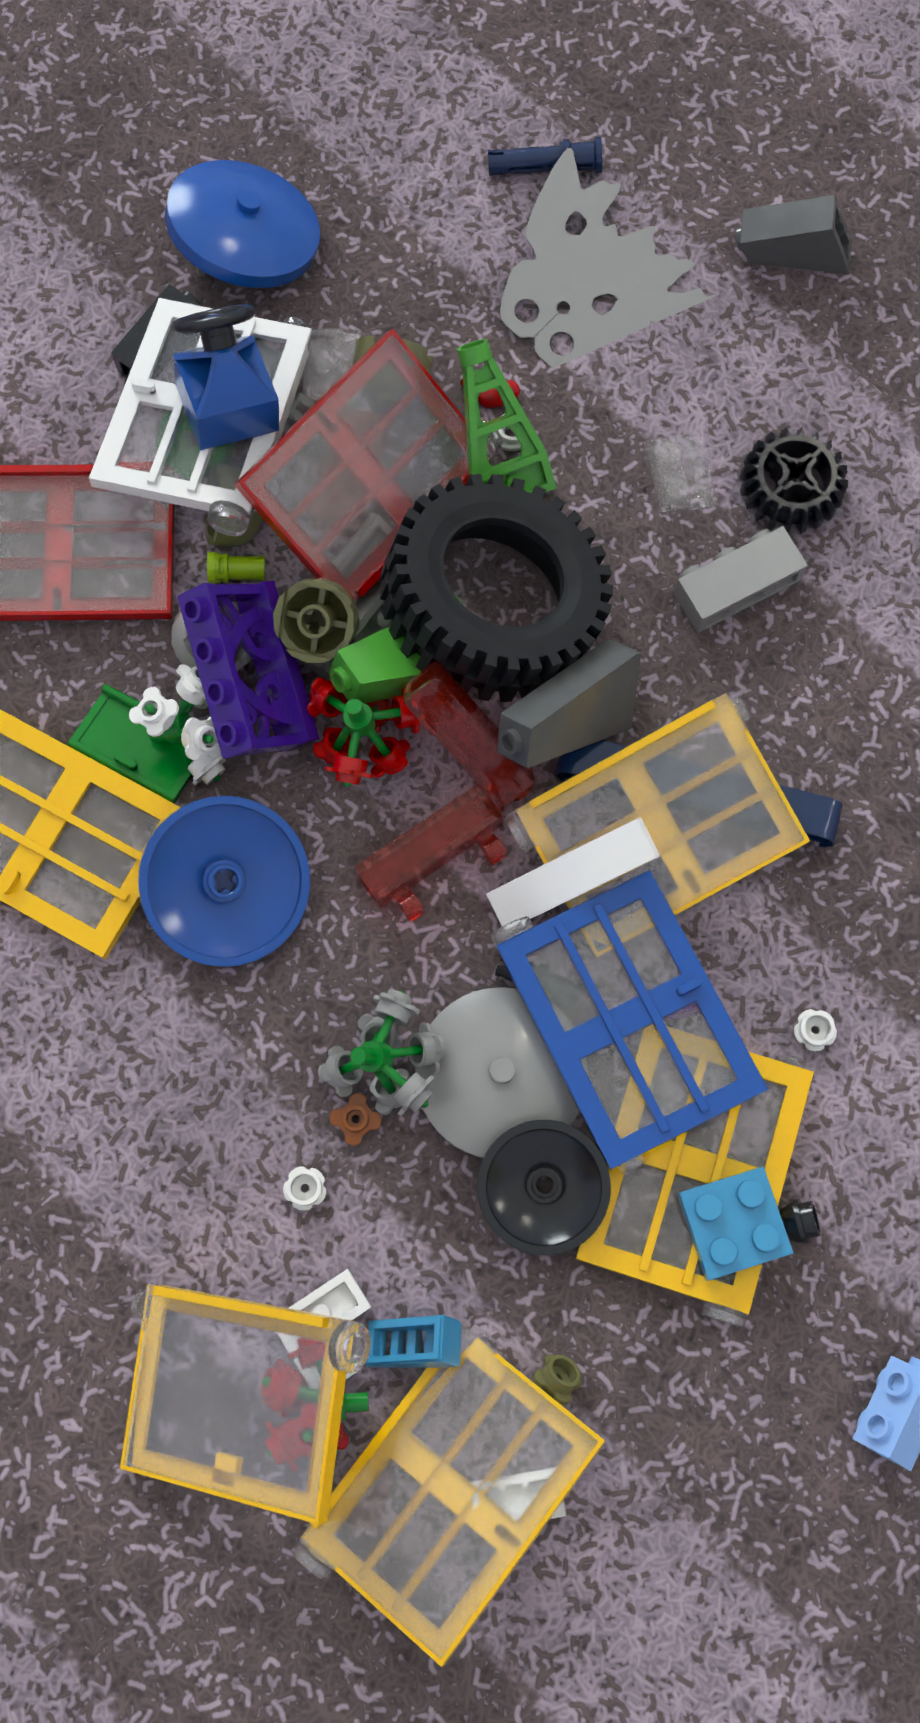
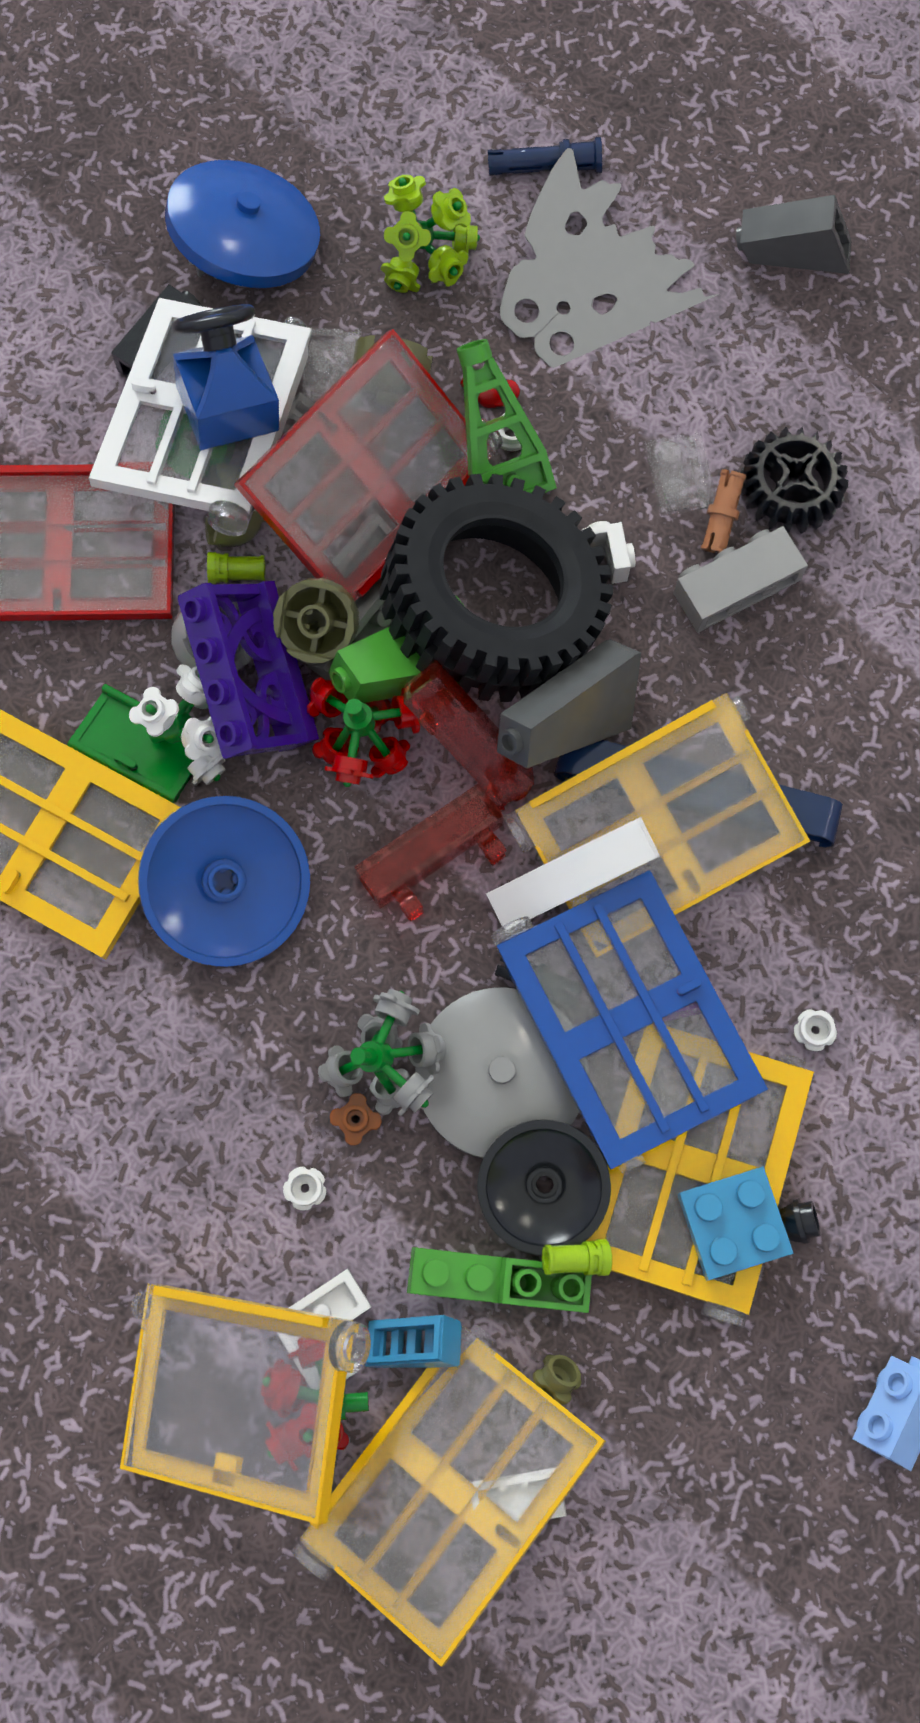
none -> lime plant [381,175,480,293]
none -> bright green slope [407,1247,592,1313]
none -> lime pin [542,1239,612,1276]
none -> white bracket [581,521,636,584]
none -> nougat pin [701,469,746,553]

